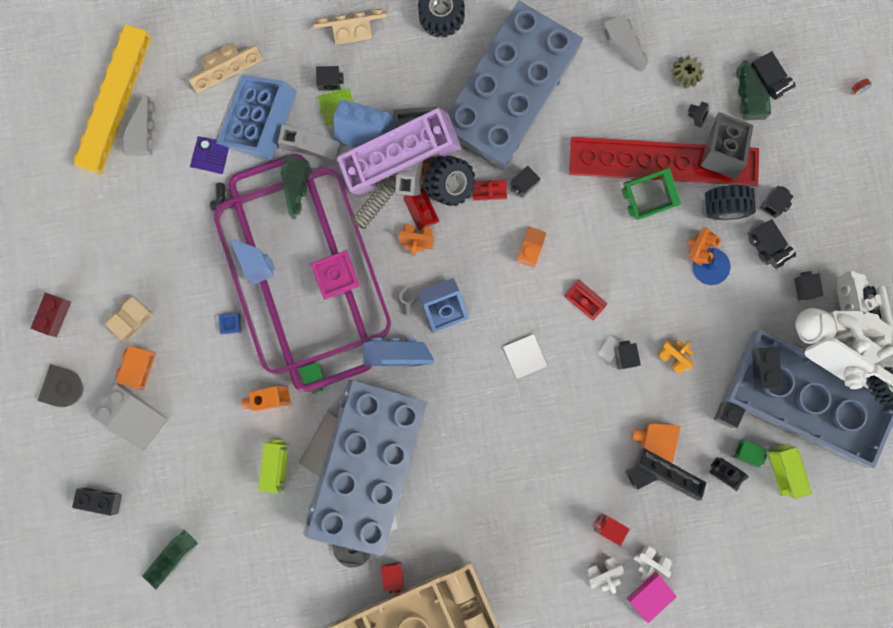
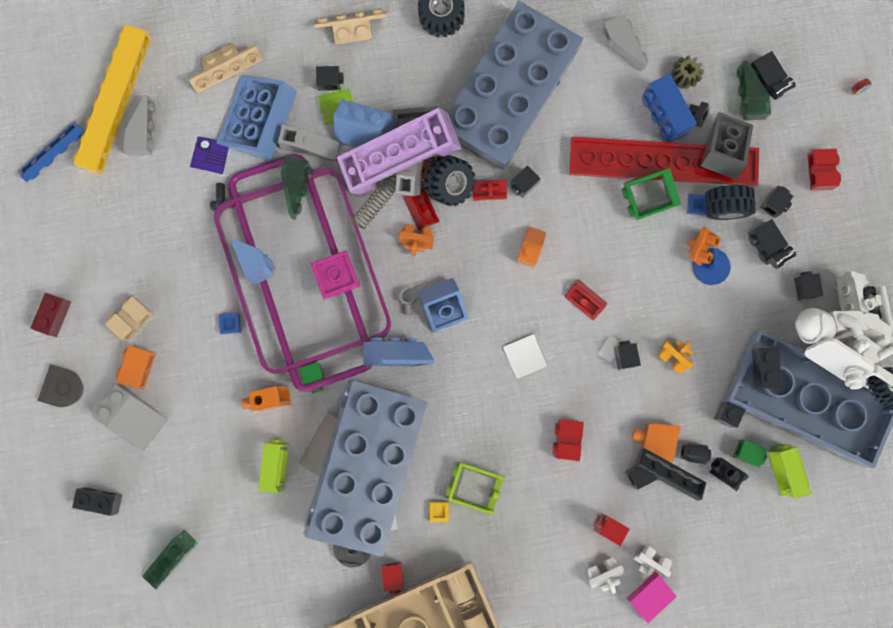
none -> blue plate [18,121,84,182]
none -> yellow tile [429,502,449,522]
none -> window [445,462,505,515]
none -> red brick [552,419,584,461]
none -> blue piece [642,74,697,142]
none -> black brick [681,442,711,464]
none -> blue tile [687,194,706,215]
none -> red brick [807,148,841,191]

